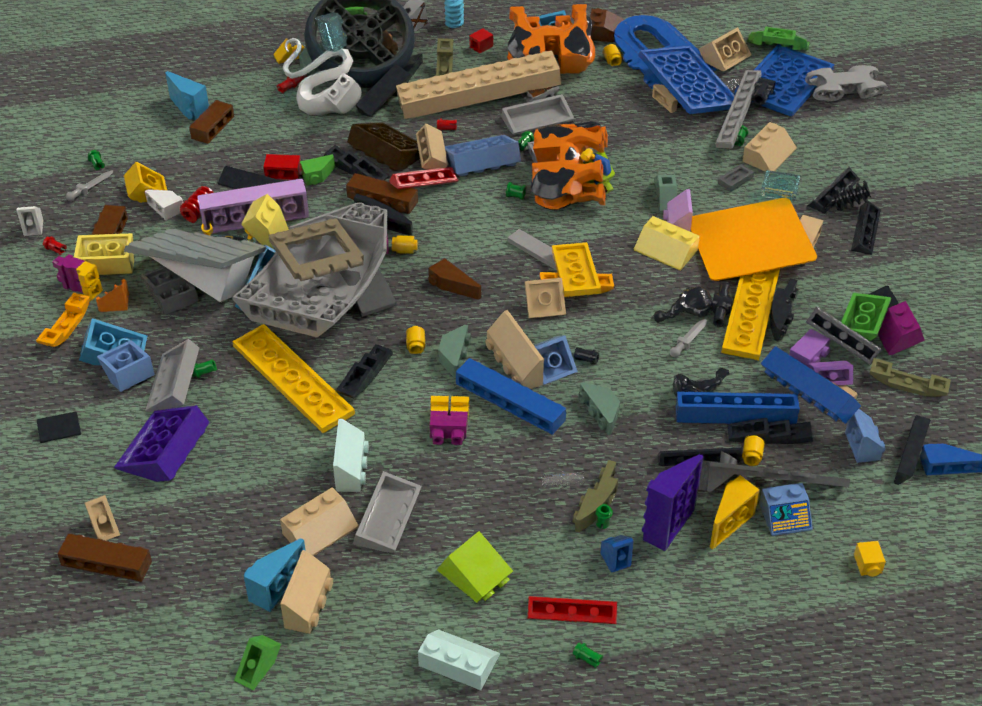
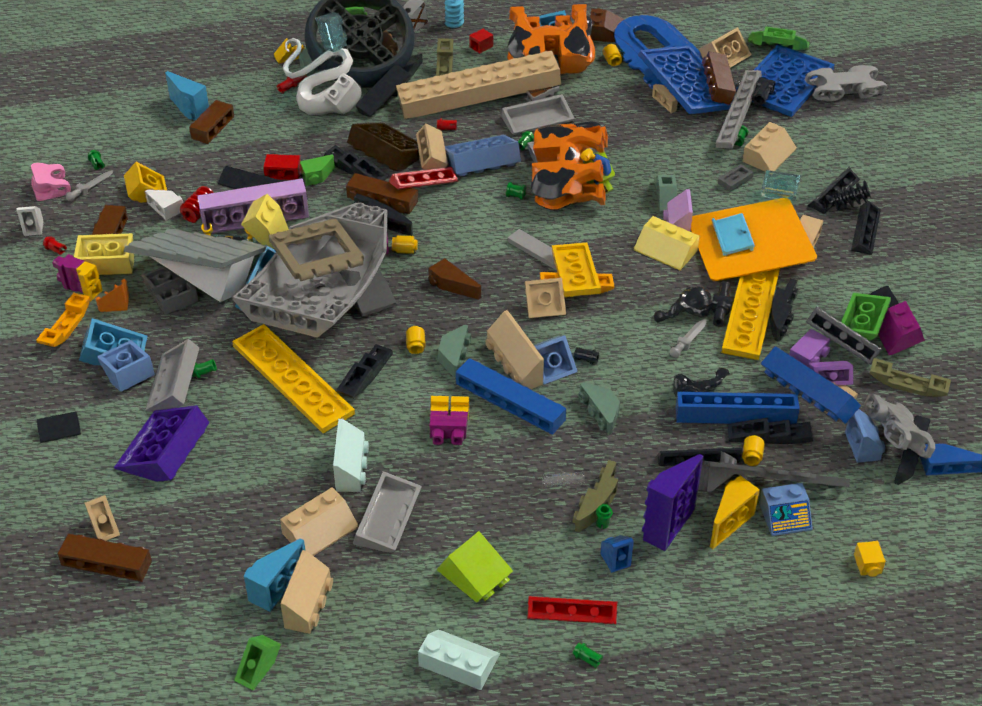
none -> bright pink piece [31,163,71,201]
none -> reddish brown brick [702,51,736,105]
none -> medium azure door [712,213,755,256]
none -> light grey piece [864,393,935,458]

